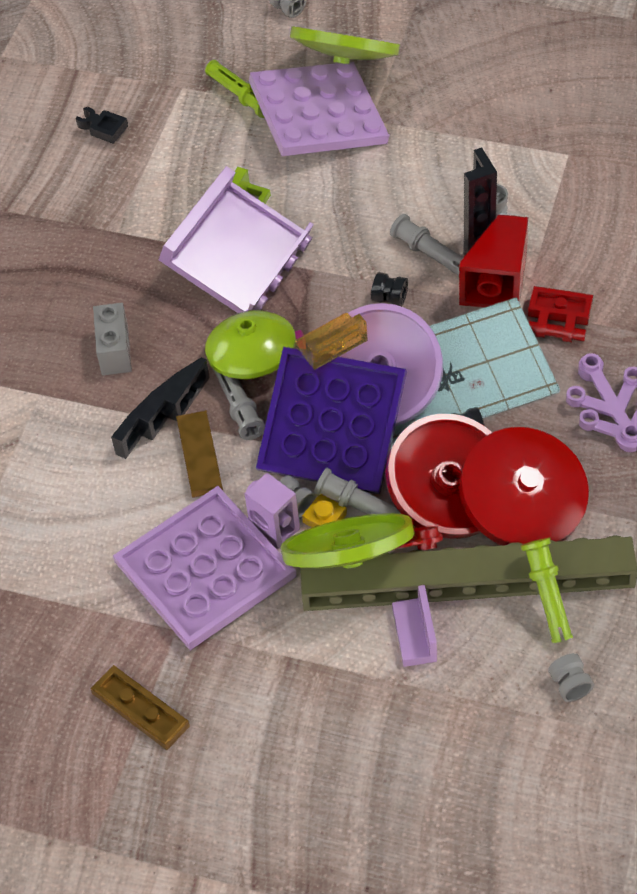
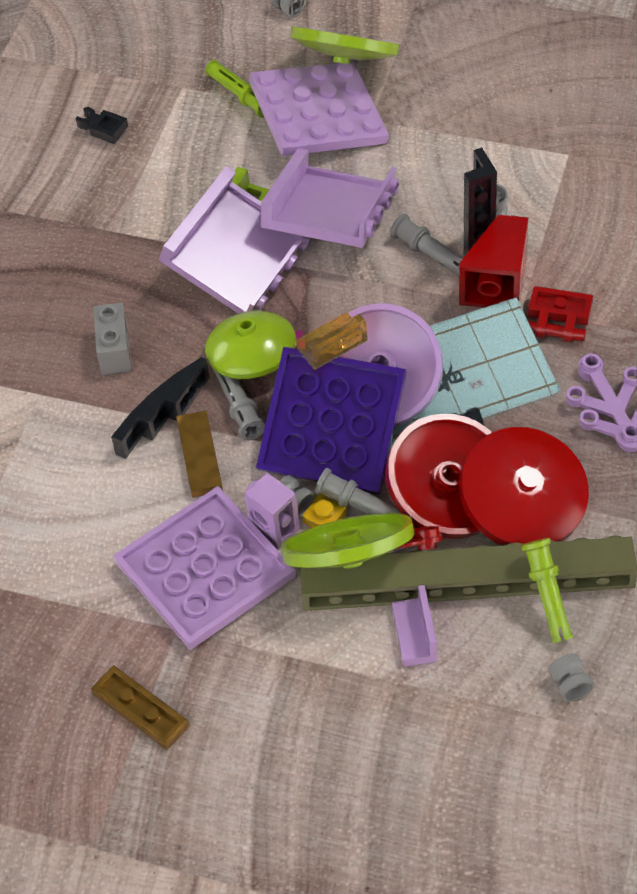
black wheel [371,272,408,307] -> none
none -> lavender panel [261,149,399,248]

